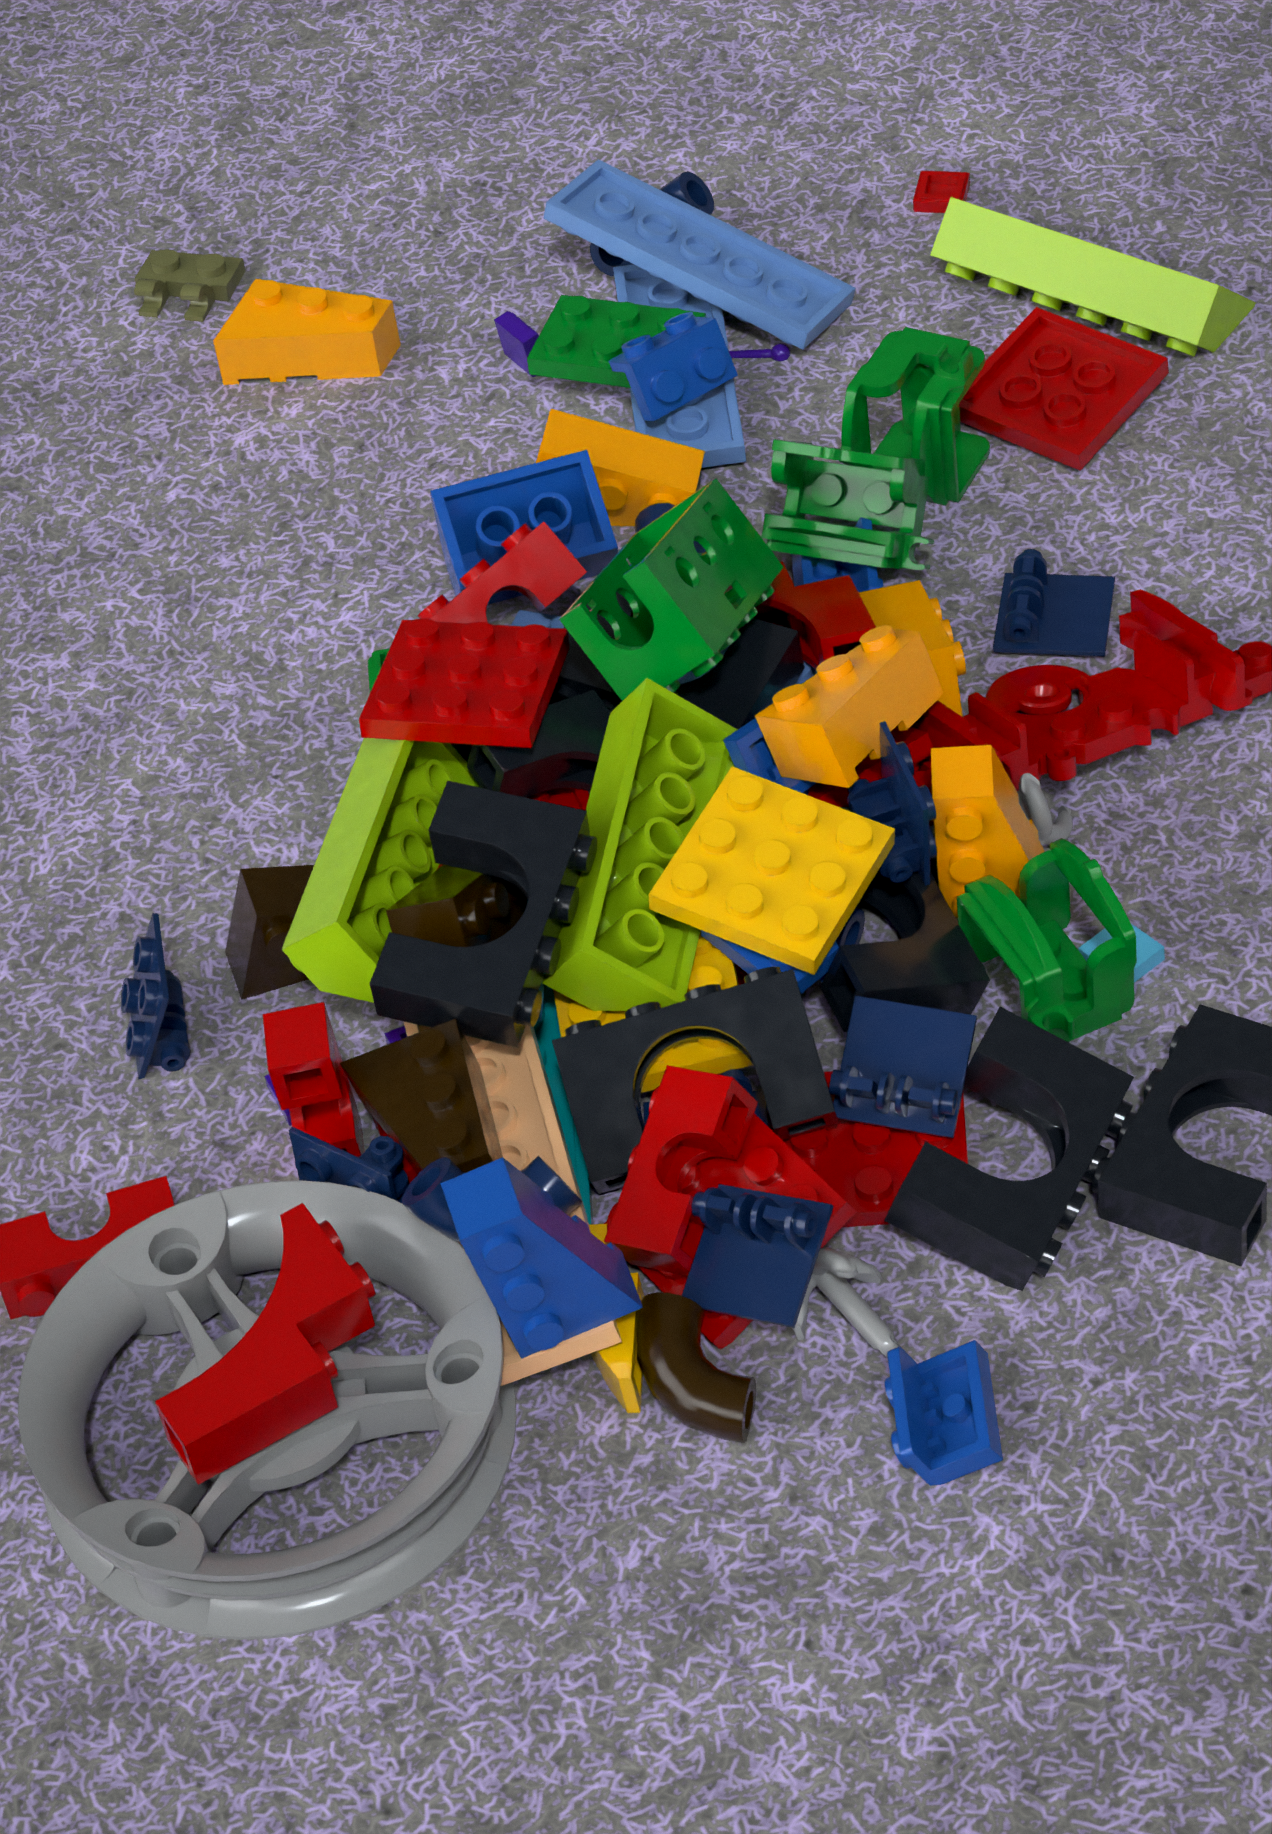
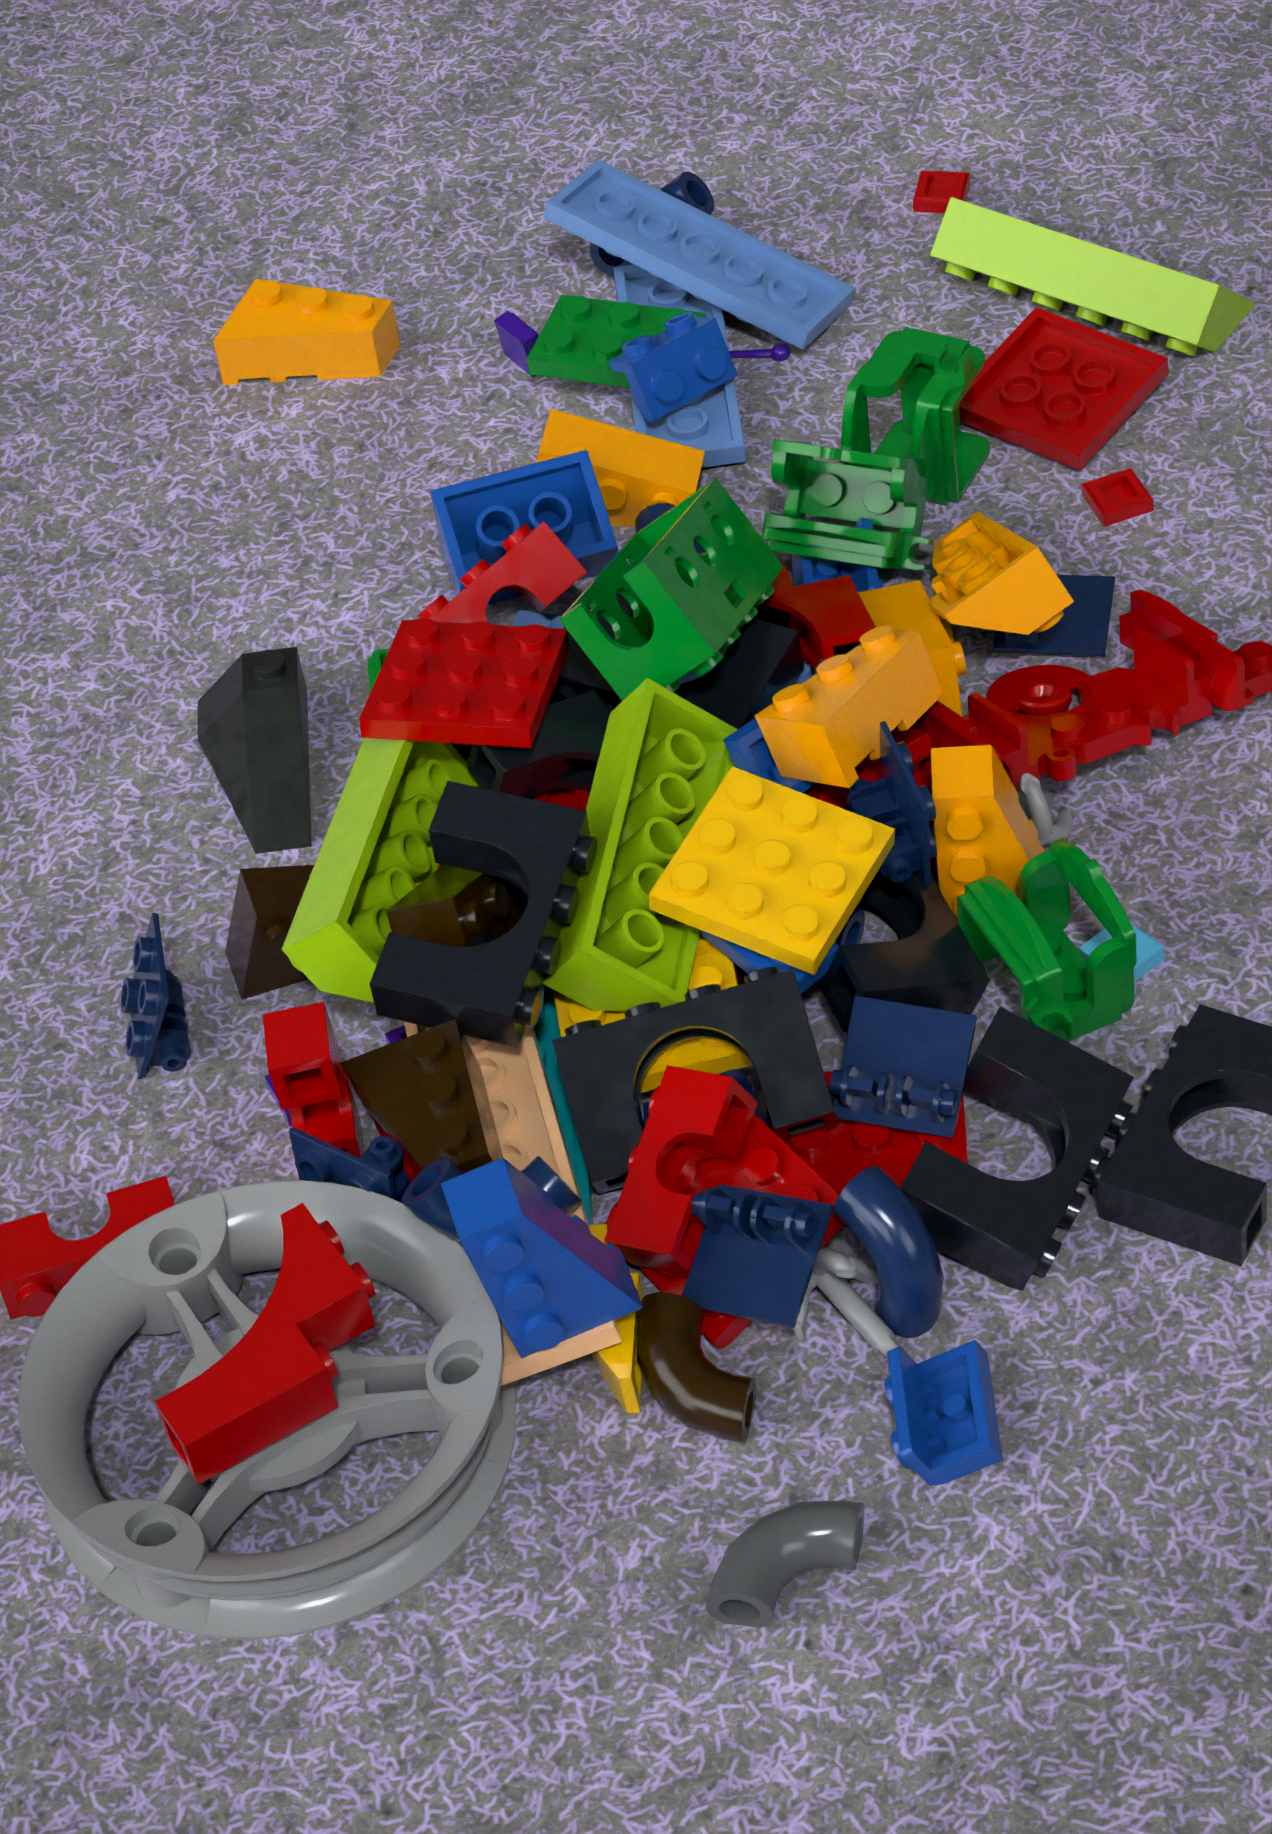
olive plate [134,249,245,322] -> none
none -> pearl dark grey wedge [198,647,312,854]
none -> dark grey cylinder [706,1500,865,1628]
none -> dark blue cylinder [833,1166,944,1338]
none -> light orange wedge [930,511,1074,635]
none -> red tile [1081,468,1154,527]

